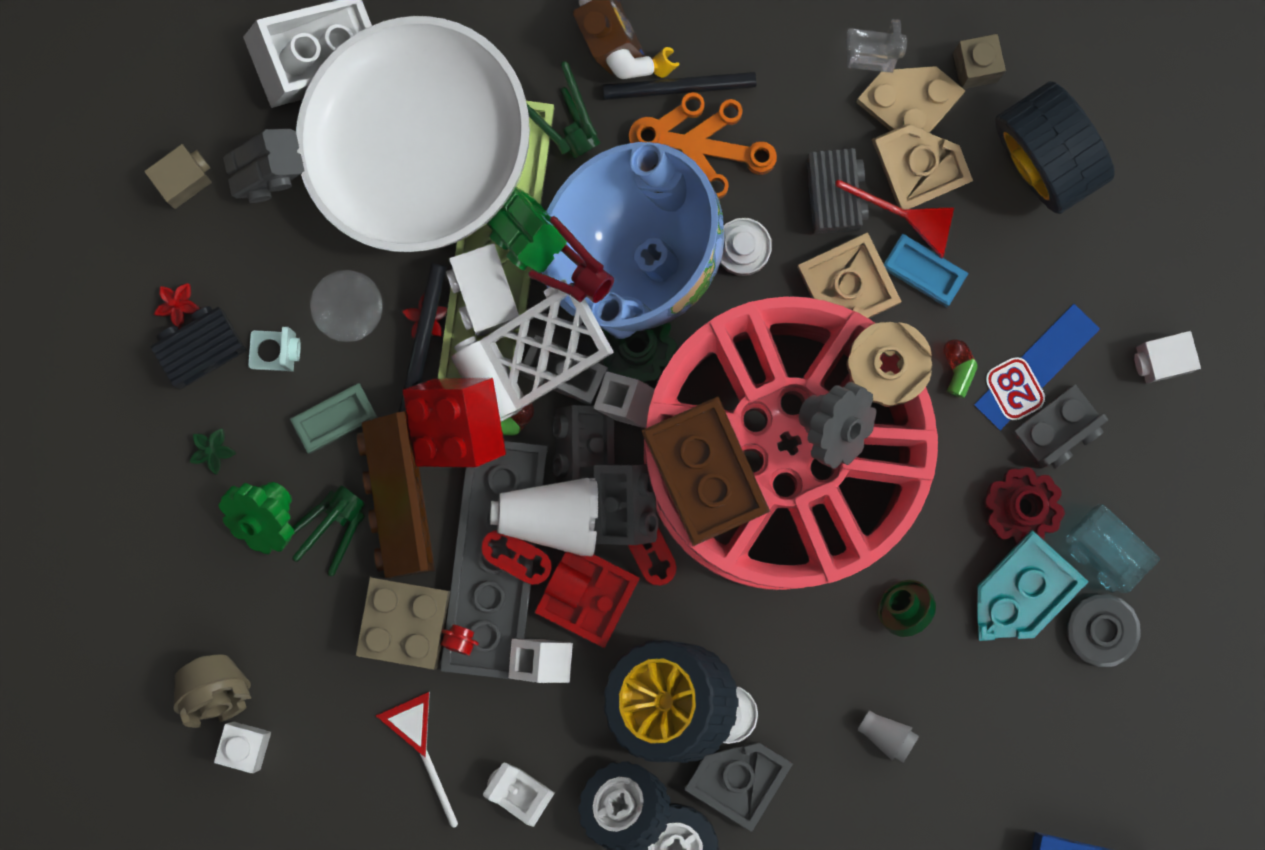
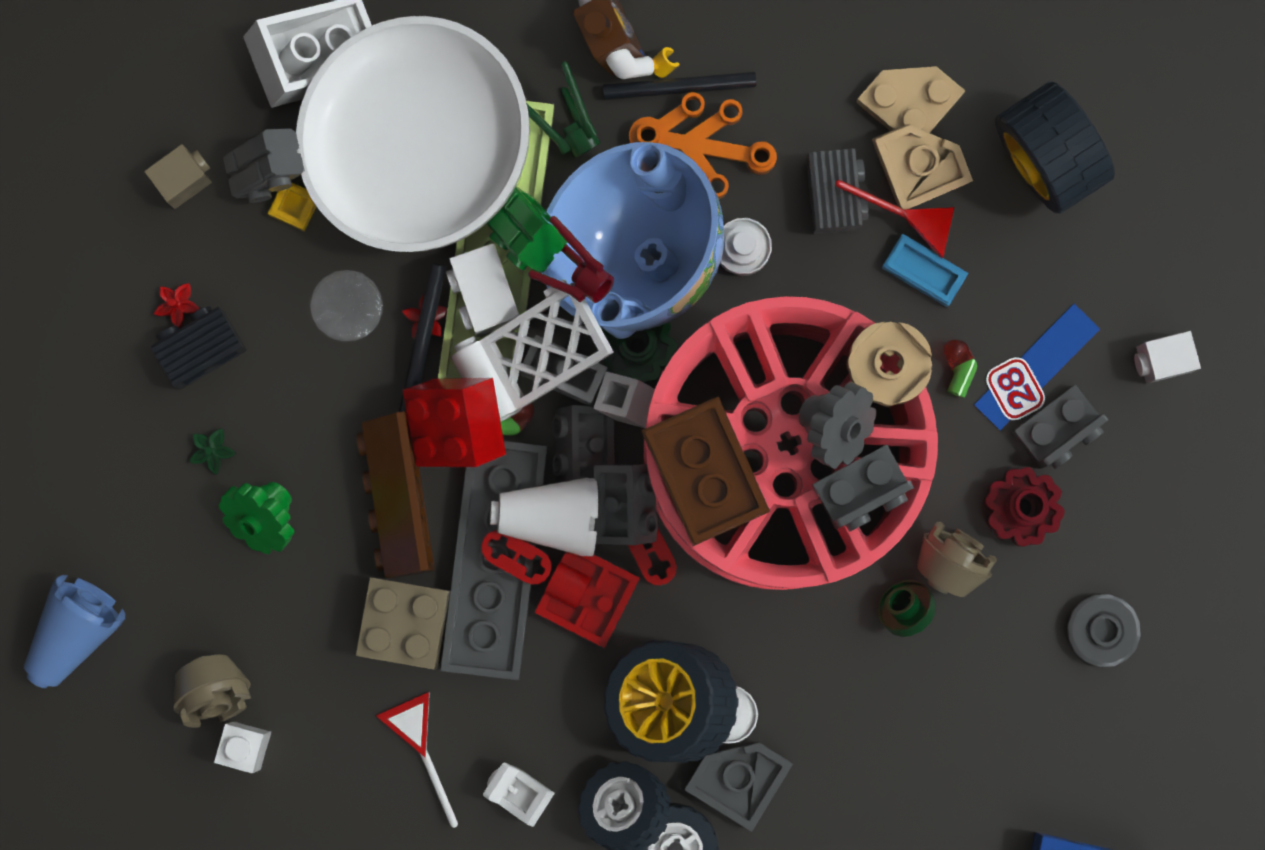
light aqua bracket [249,327,301,372] -> none
sand green tile [290,383,378,454] -> none
dark green plant [292,485,365,577] -> none
red plate [440,624,479,656] -> none
white brick [508,639,573,683] -> none
tan plate [797,232,902,319] -> none
clear bracket [846,19,907,73] -> none
light grey cone [858,710,919,763] -> none
dark tan brick [953,34,1006,89] -> none
teal tile [977,529,1089,641] -> none
clear light blue brick [1065,504,1160,593] -> none
none -> medium blue cone [24,575,125,688]
none -> yellow tile [268,182,316,232]
none -> dark grey bracket [812,445,914,532]
none -> dark tan cone [917,522,997,597]

